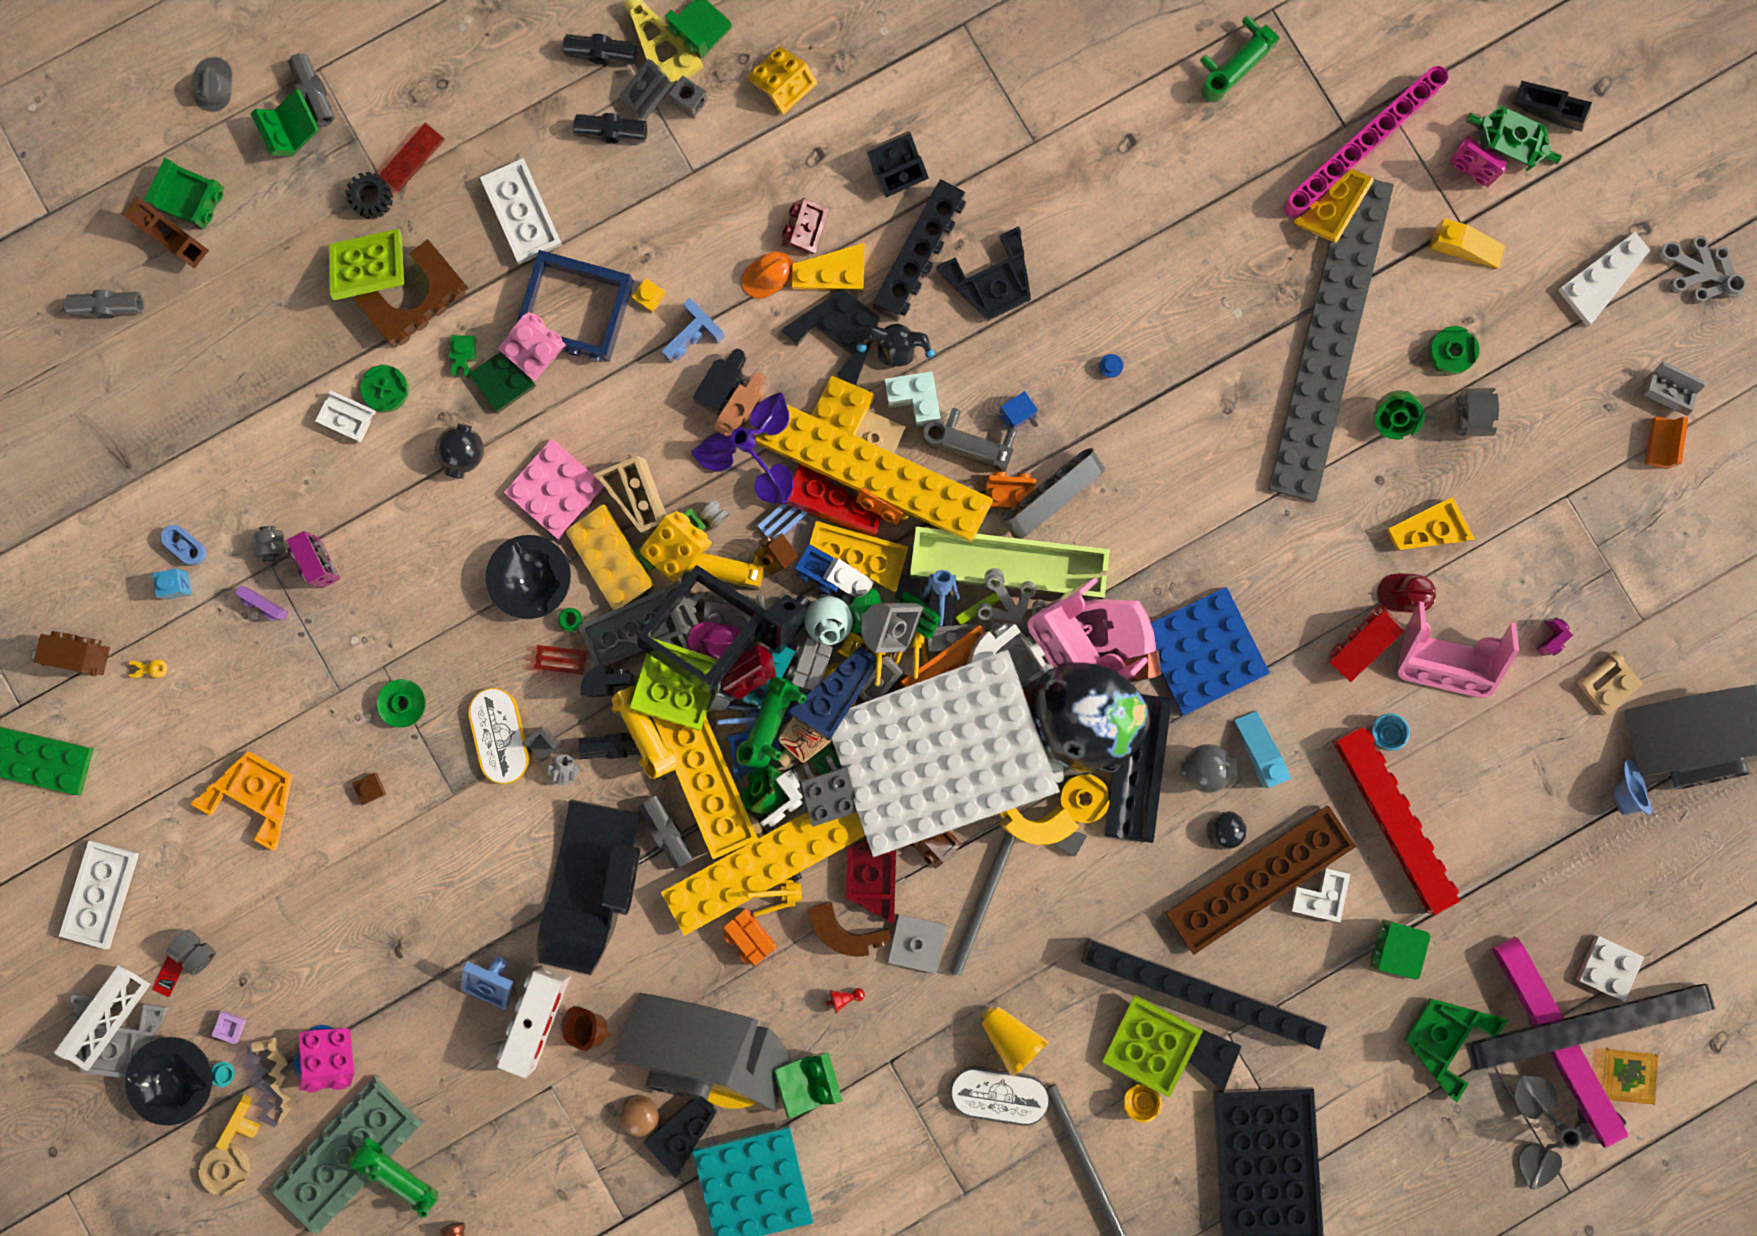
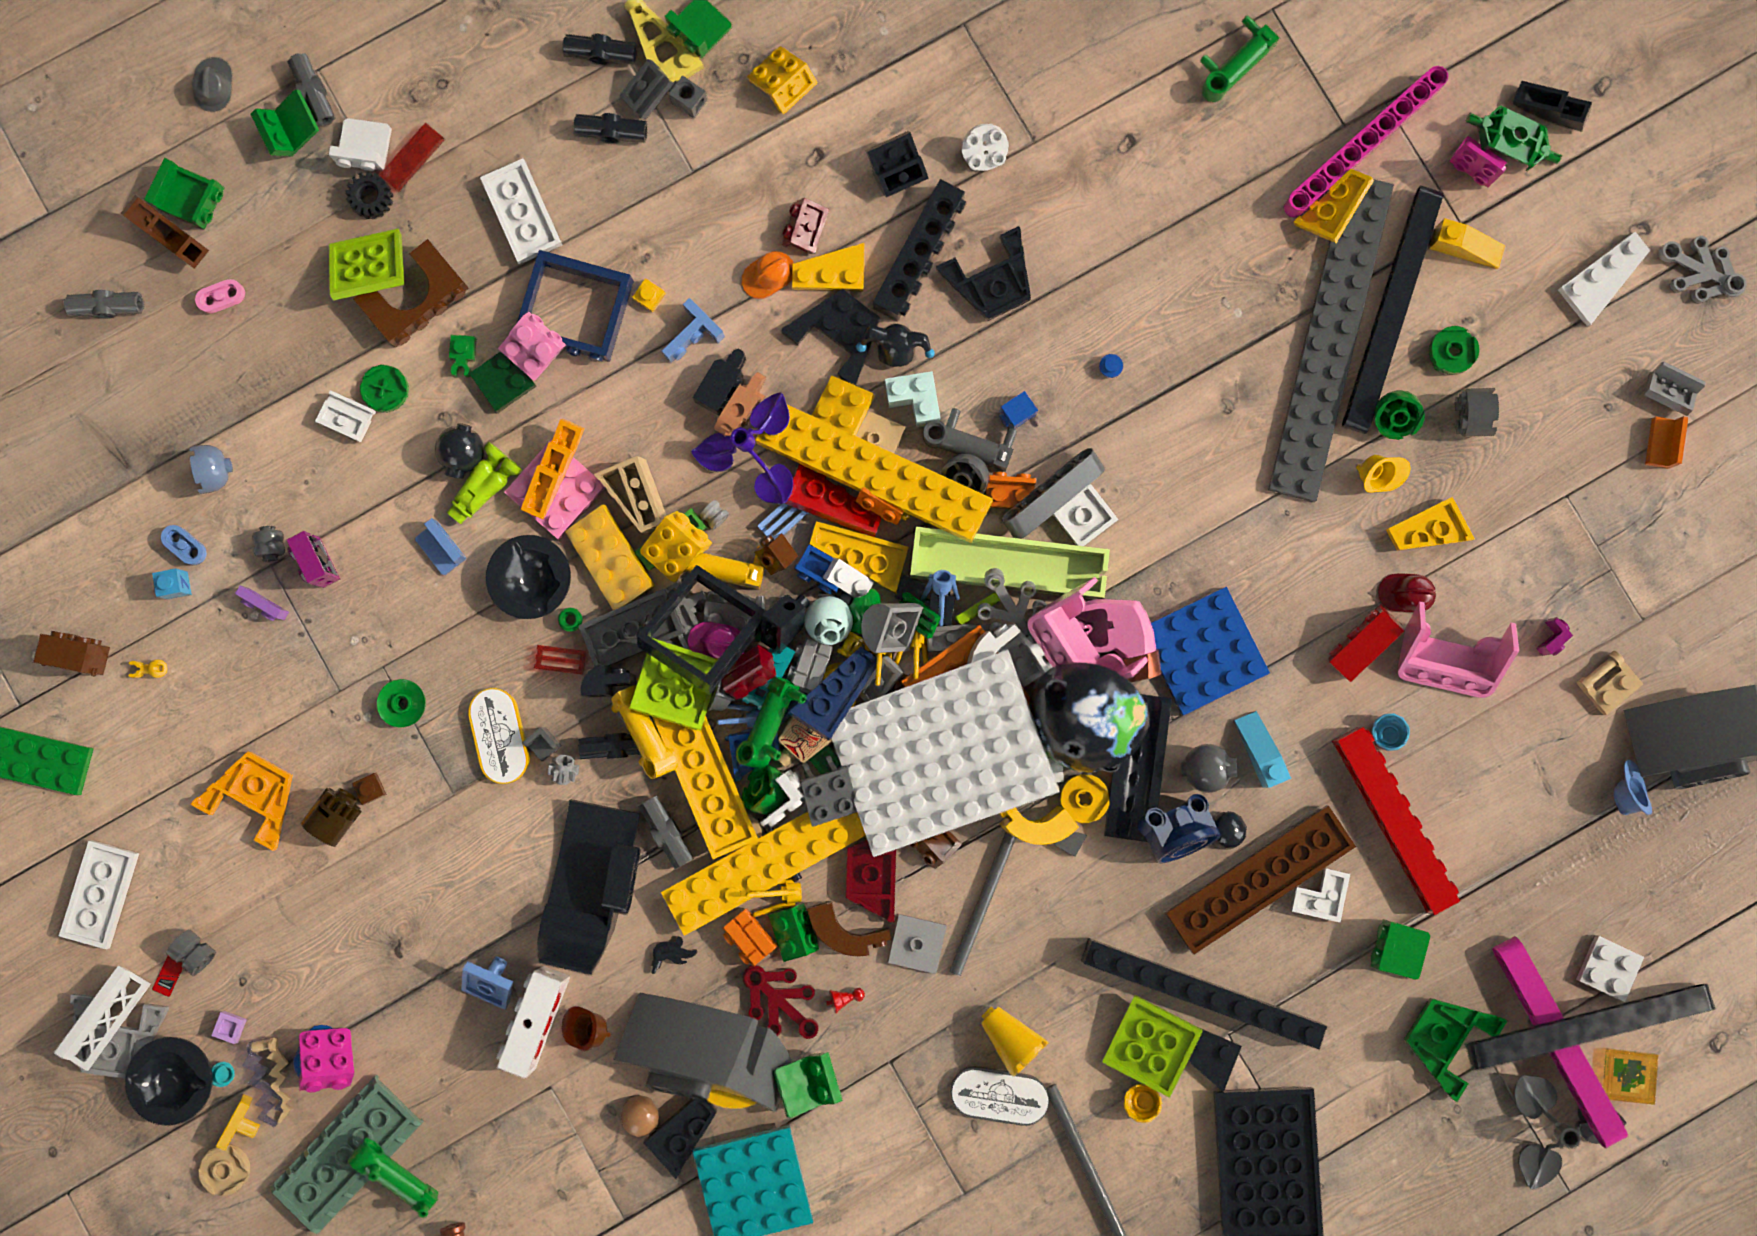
none -> sand blue cylinder [189,445,233,494]
none -> bright pink plate [195,279,245,313]
none -> dark brown gear [300,788,362,847]
none -> white bracket [329,118,391,171]
none -> medium blue panel [415,518,467,575]
none -> lime piece [447,441,523,524]
none -> light orange slope [520,419,585,519]
none -> black piece [651,936,698,974]
none -> dark red plant [742,965,819,1039]
none -> green bracket [768,903,819,962]
none -> dark grey cylinder [940,454,989,494]
none -> white plate [961,124,1009,170]
none -> white plate [1053,484,1119,546]
none -> dark blue piece [1138,794,1221,864]
none -> black beam [1342,185,1444,434]
none -> yellow piece [1356,455,1411,493]

